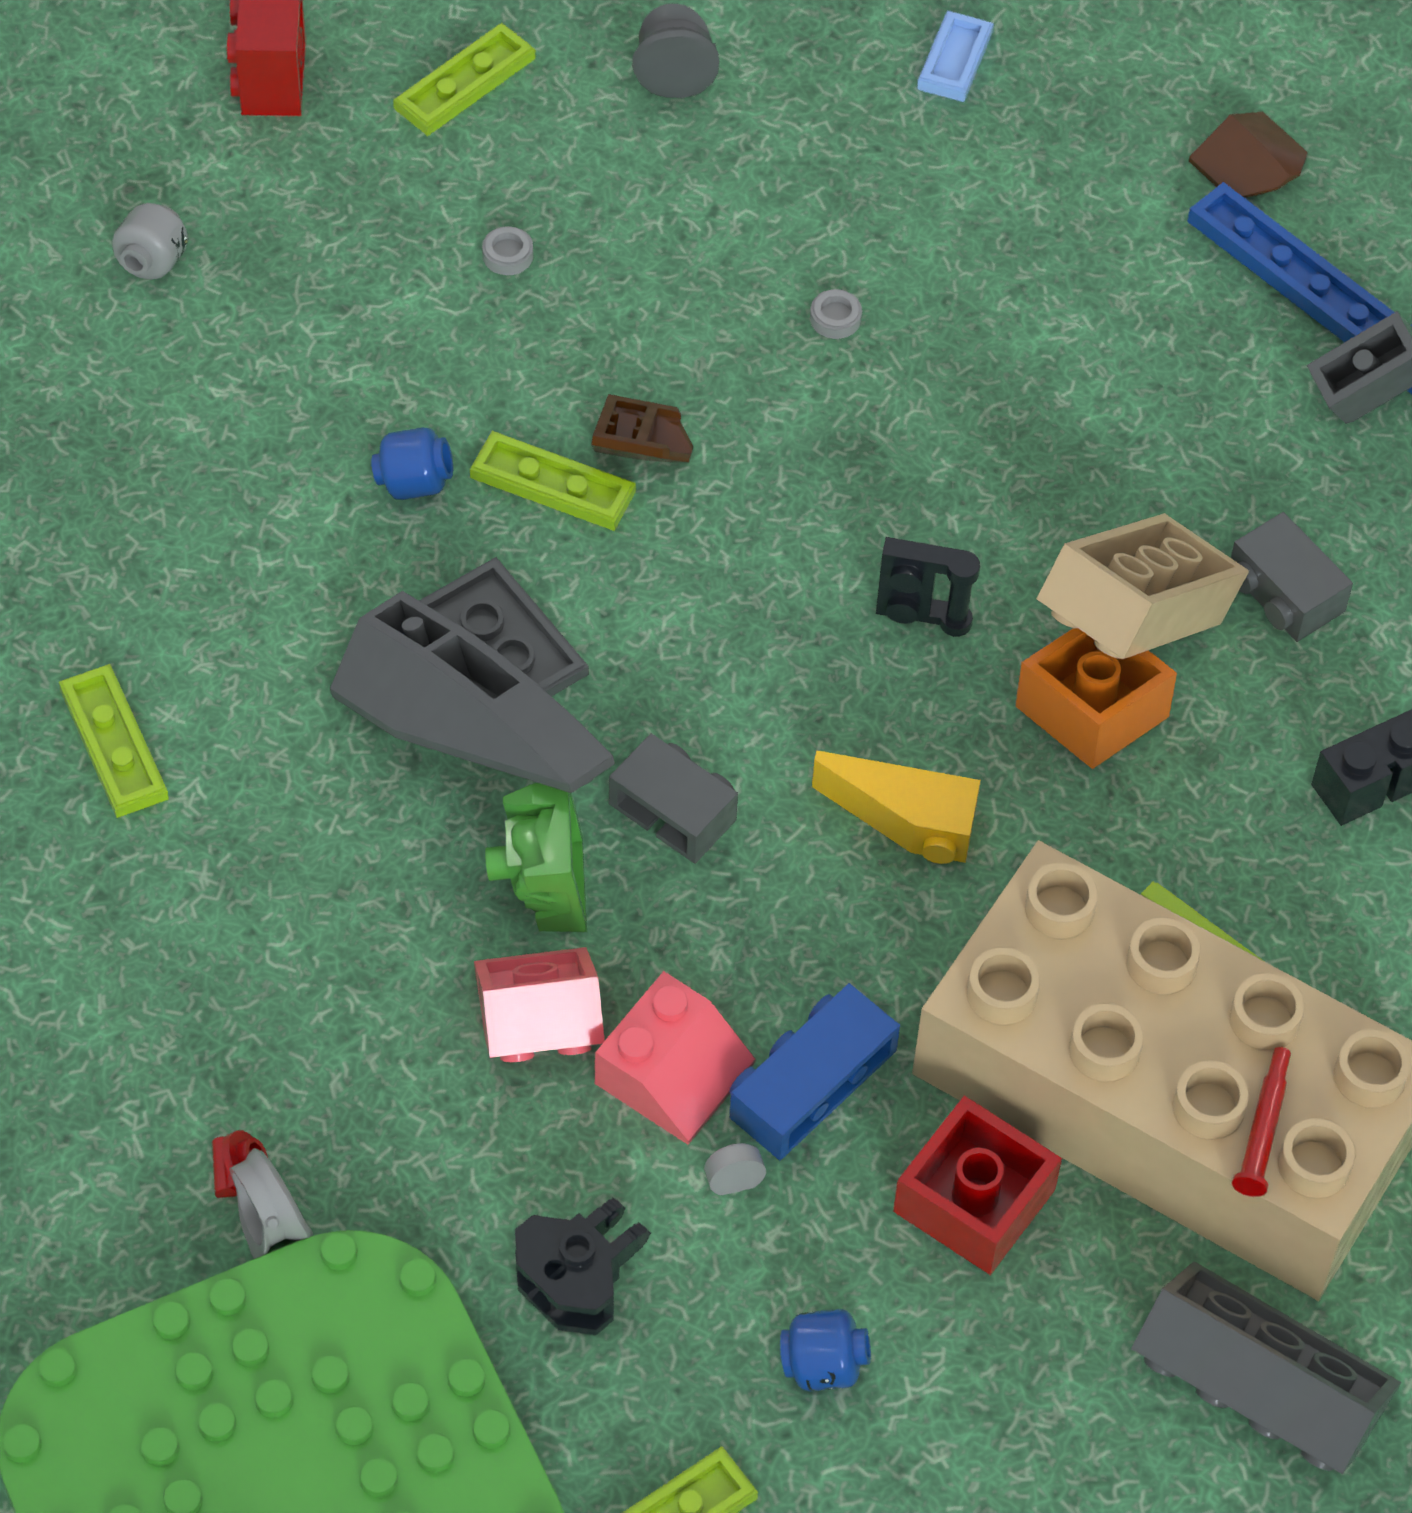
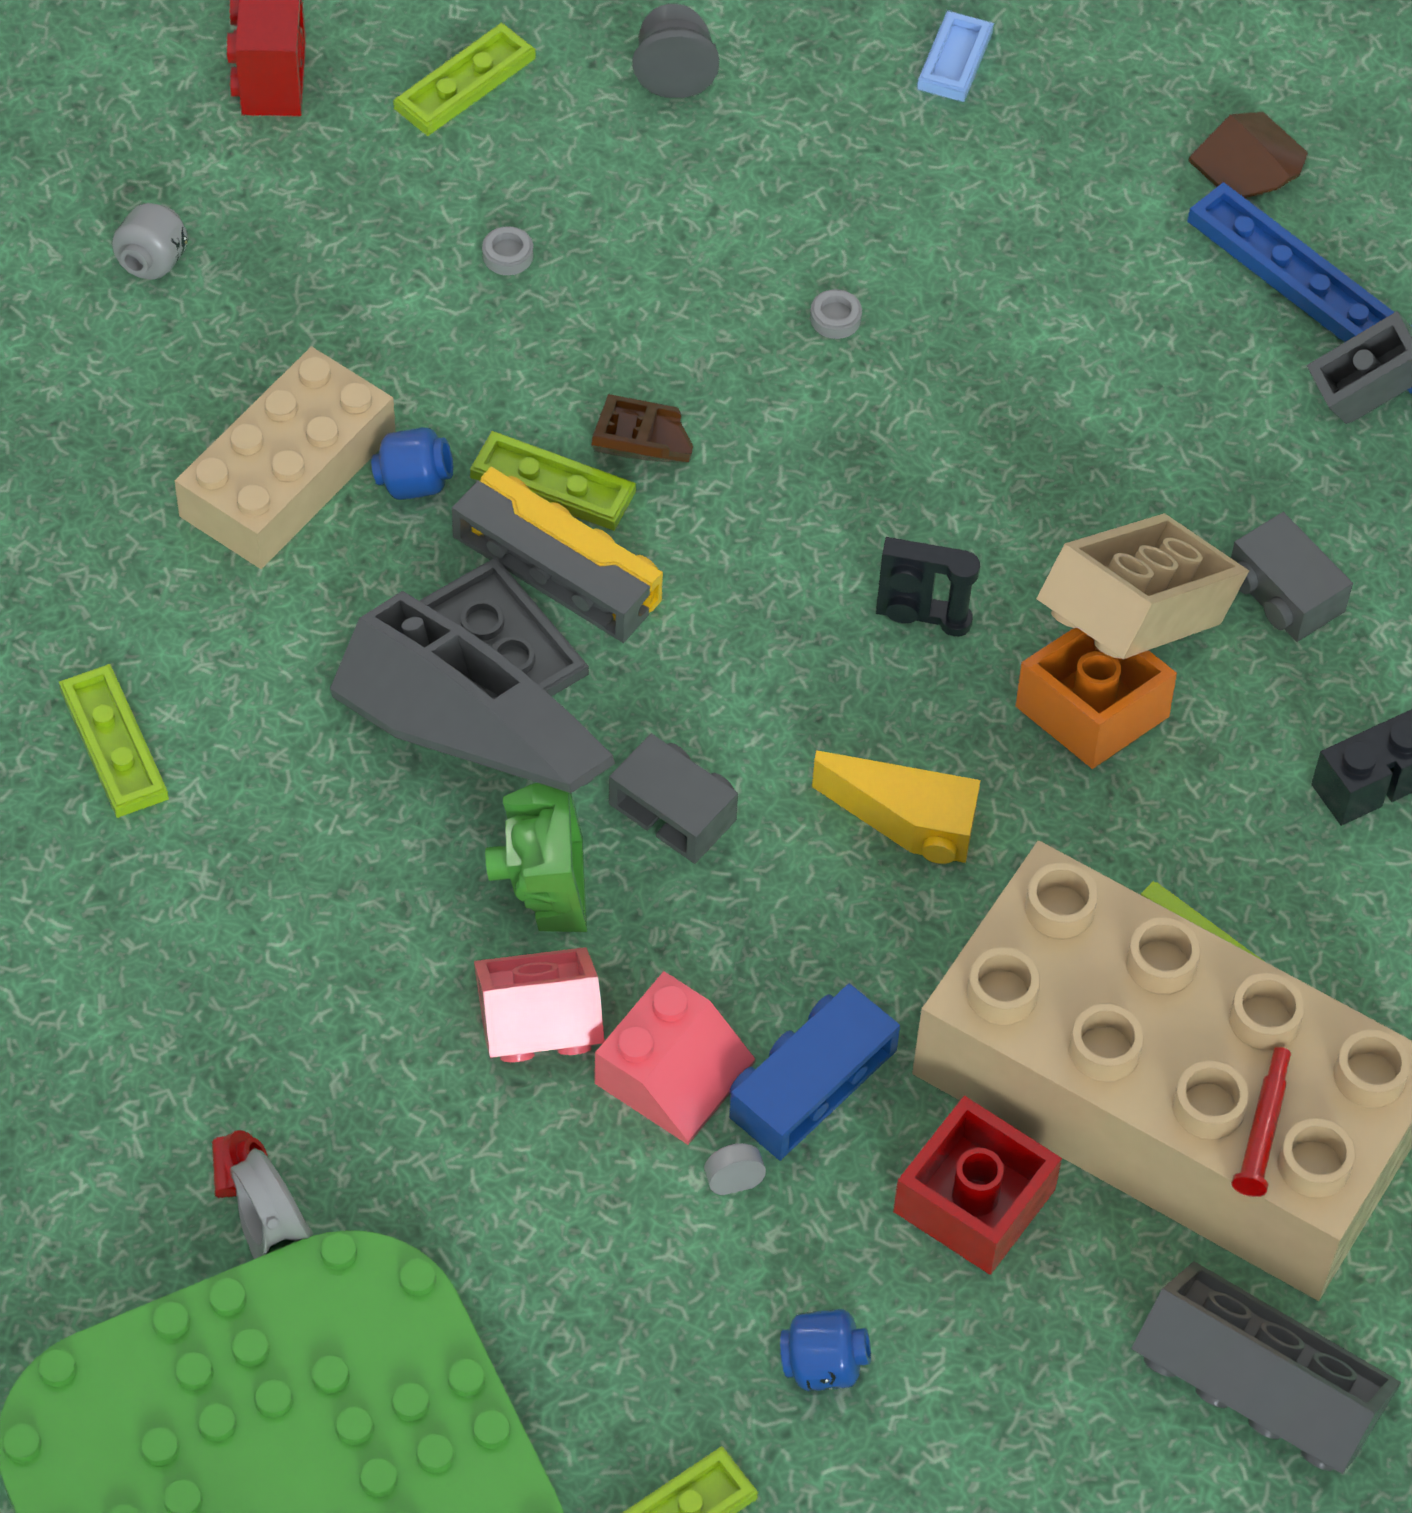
black hinge [515,1197,651,1335] -> none
none -> tan brick [175,346,395,569]
none -> dark grey piece [452,467,663,643]

